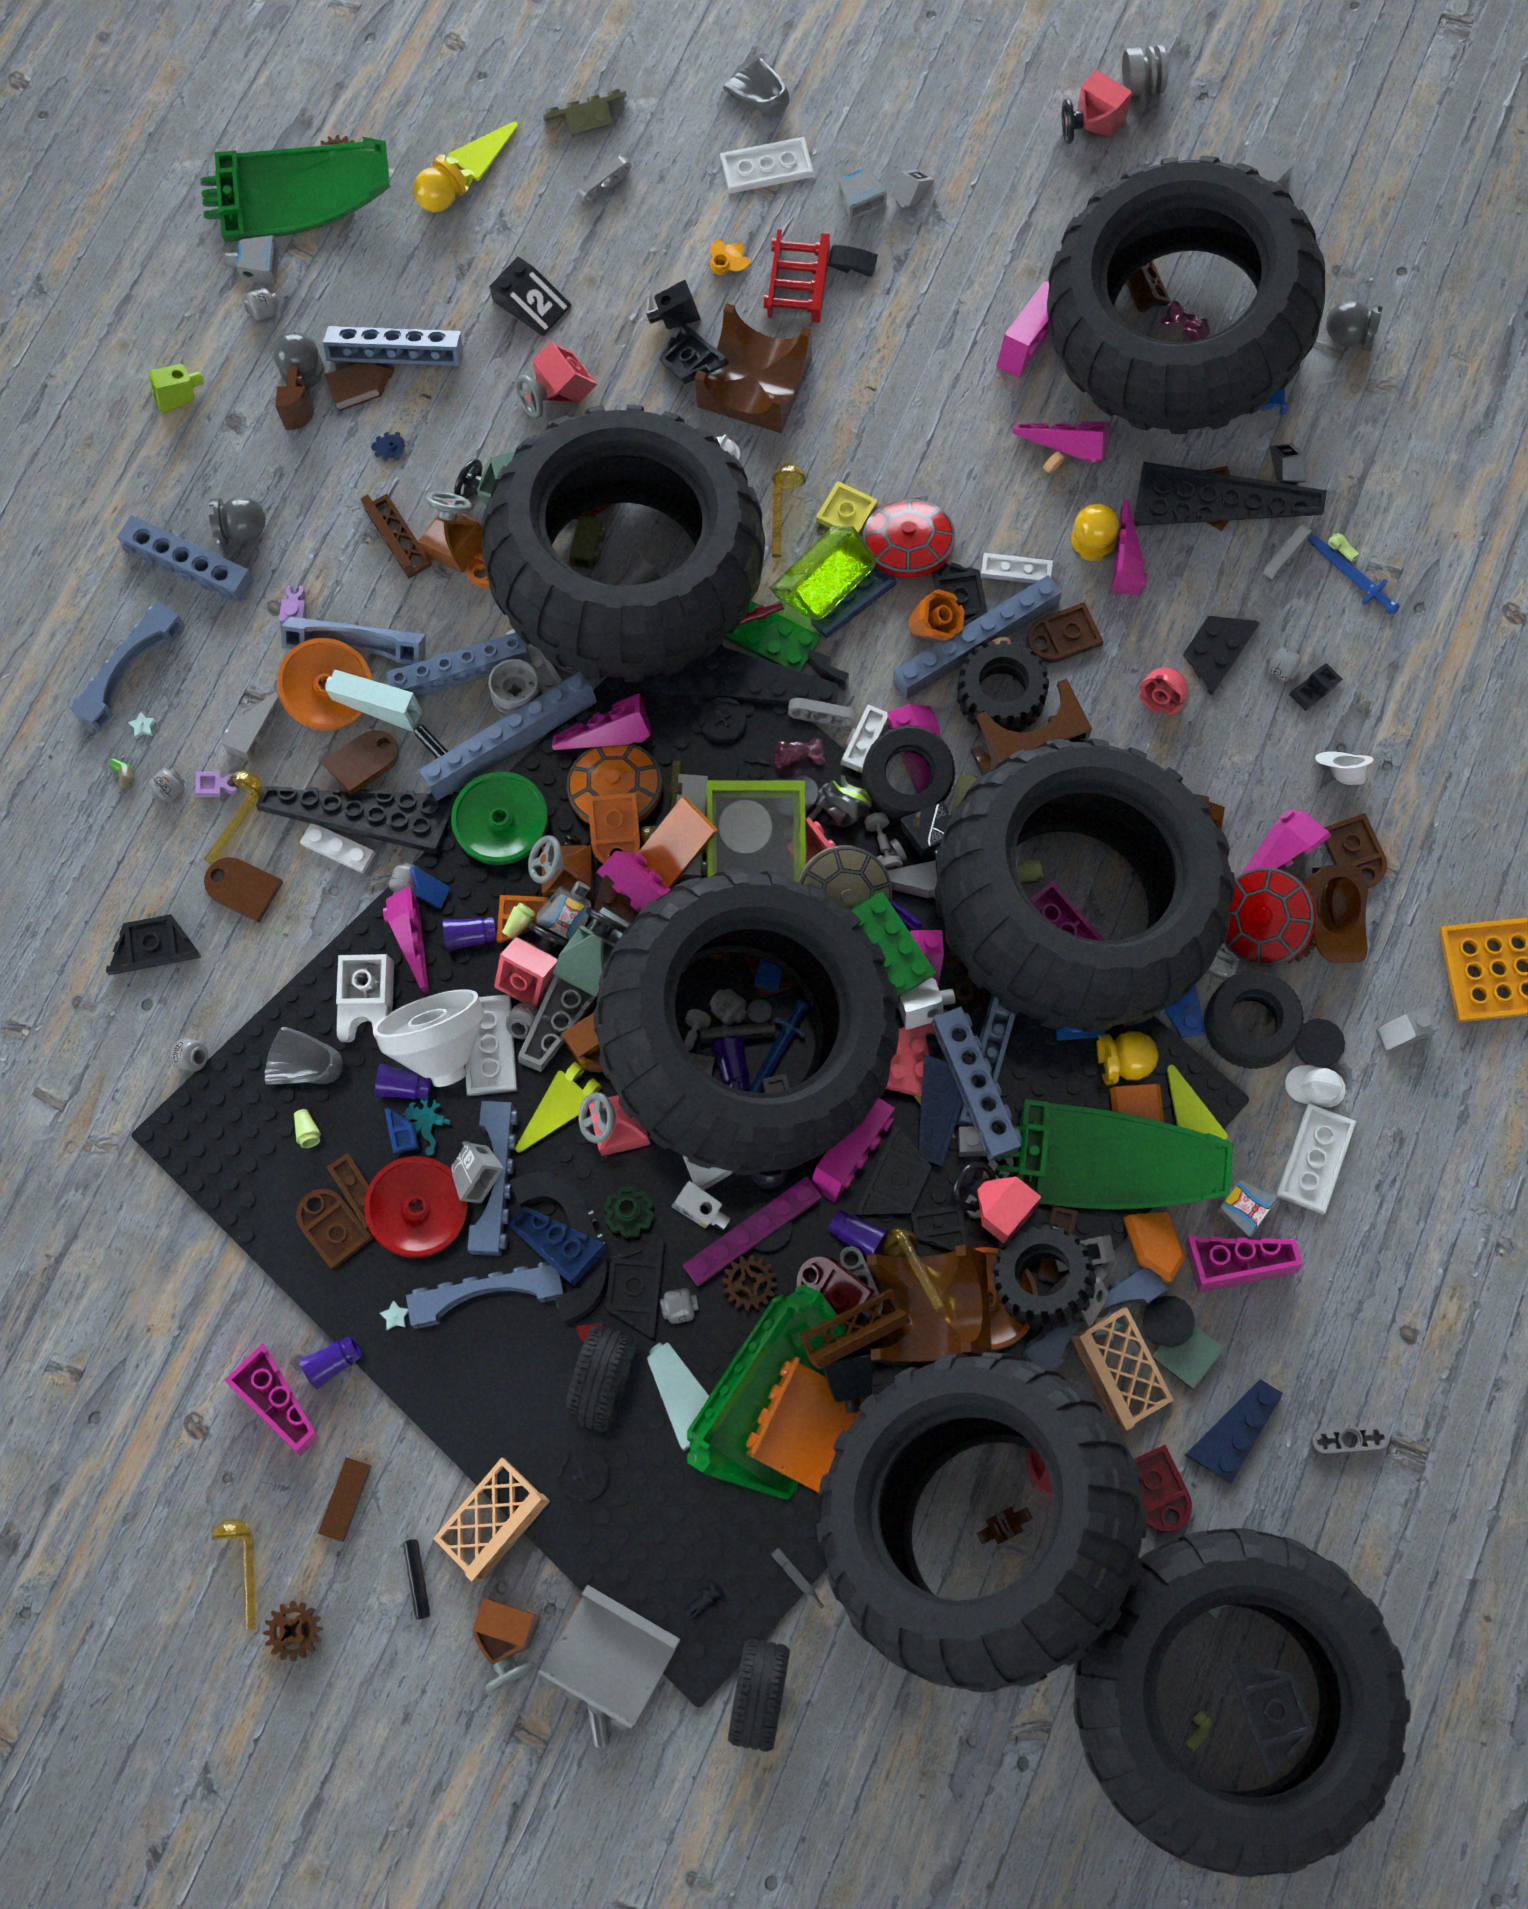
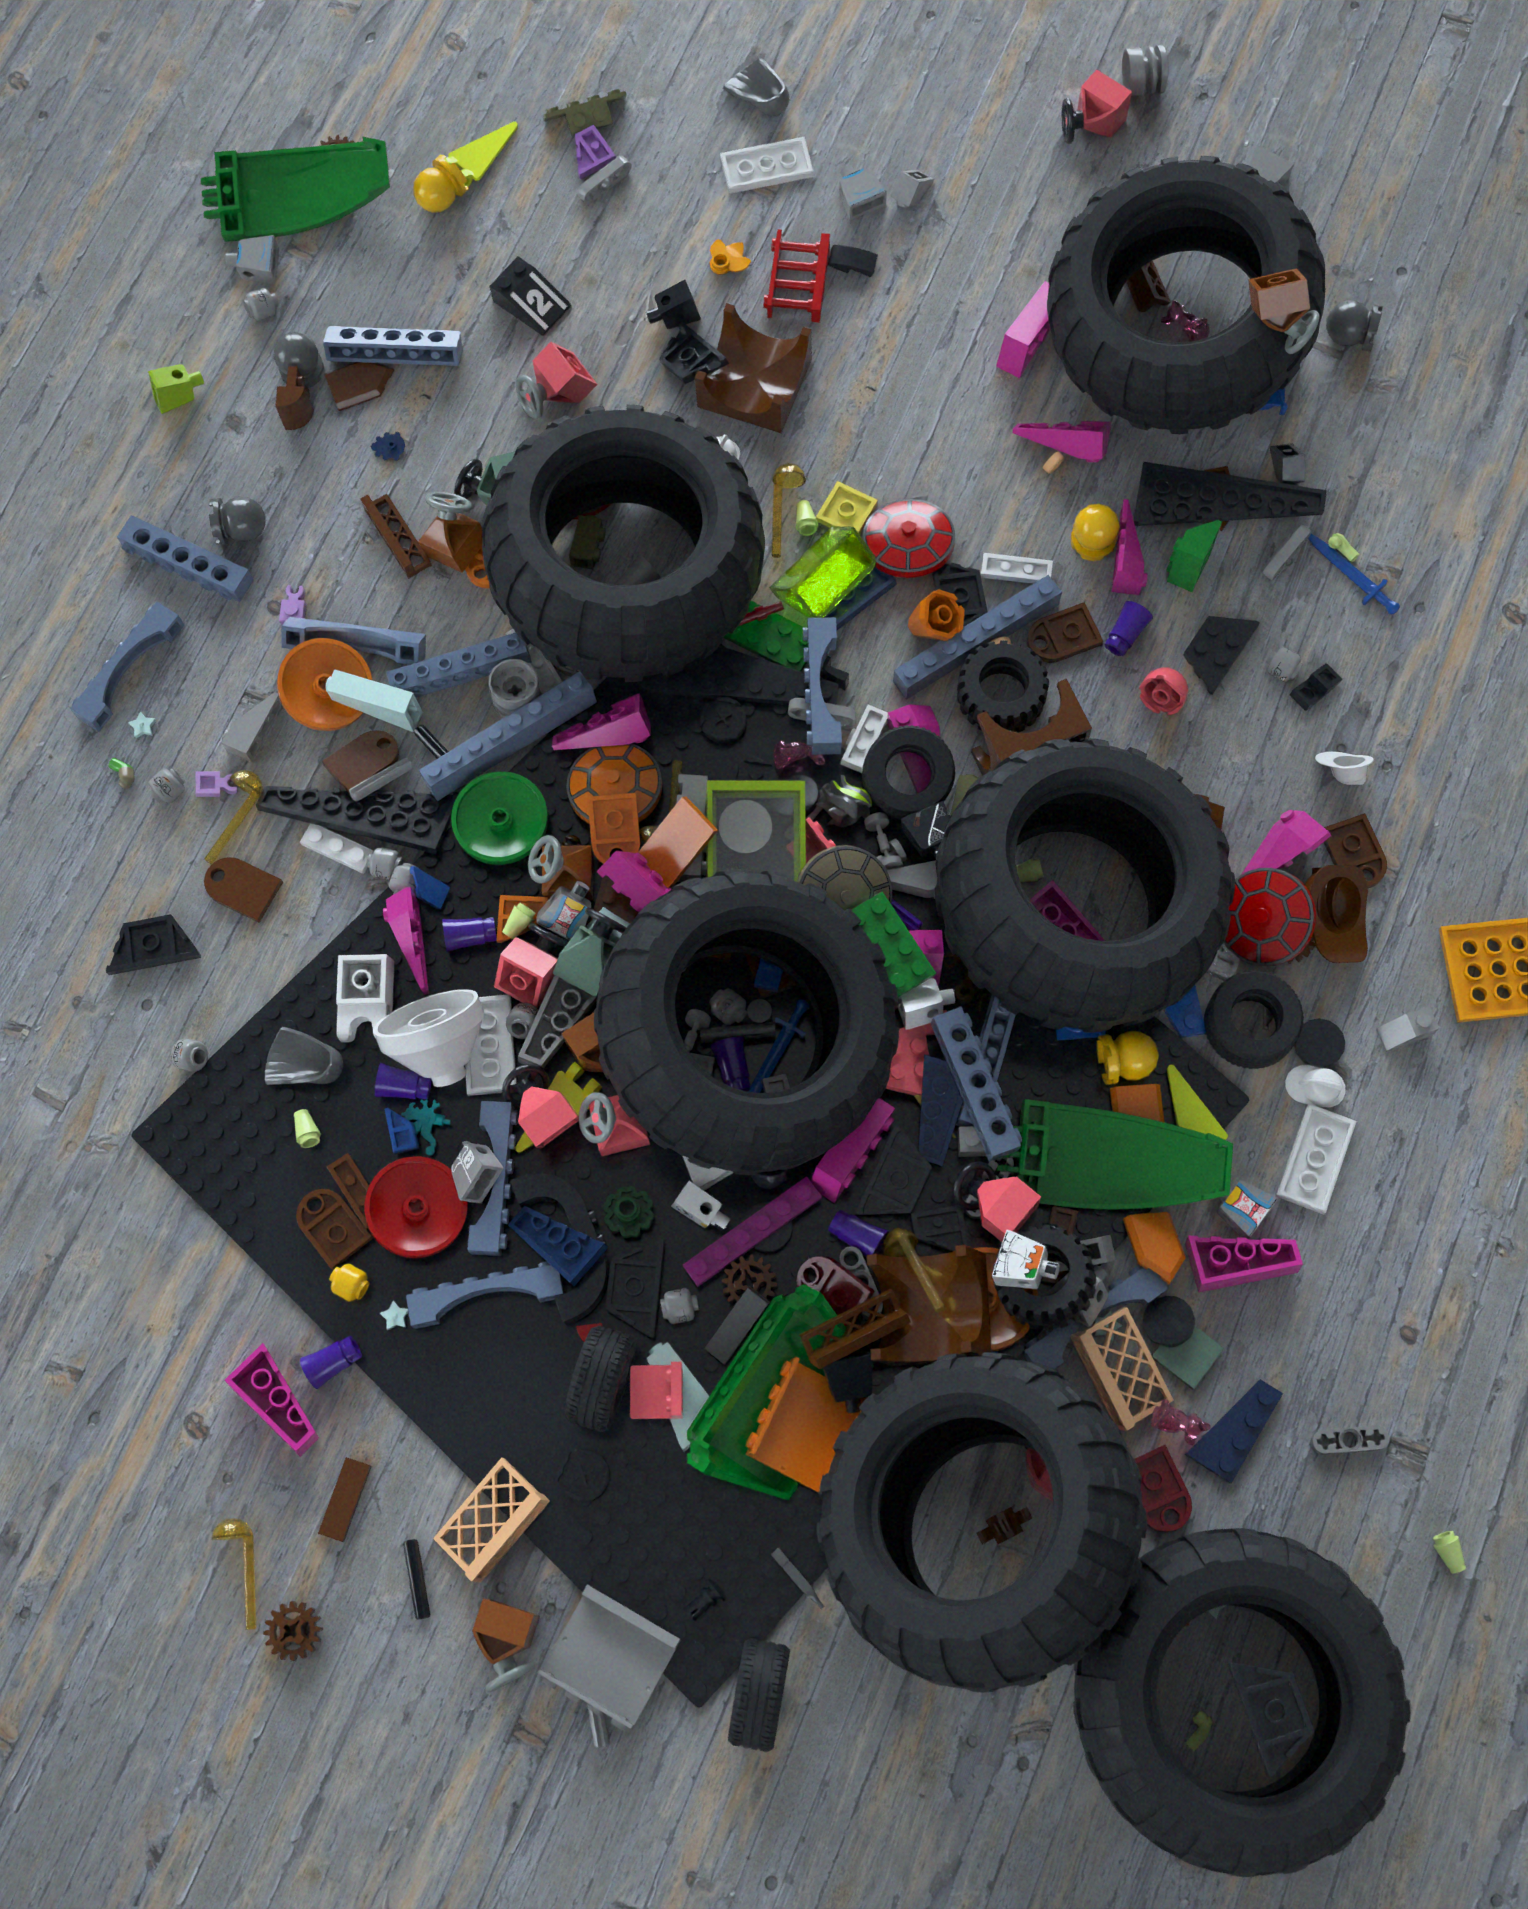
none -> yellow head [329,1264,369,1302]
none -> light grey axle [349,757,412,801]
none -> light grey head [366,847,404,880]
none -> coral piece [502,1064,579,1149]
none -> medium lavender wing [575,125,616,180]
none -> coral bracket [630,1362,683,1419]
none -> dark grey tile [704,1287,770,1365]
none -> yellowish green cone [796,500,818,536]
none -> sand blue arch [802,617,842,754]
none -> white torso [992,1230,1059,1289]
none -> dark purple plant [1105,601,1153,656]
none -> clear pink animal [1151,1398,1211,1445]
none -> green slope [1166,520,1222,592]
none -> dark orange piece [1248,268,1319,354]
none -> yellowish green cone [1433,1531,1466,1574]

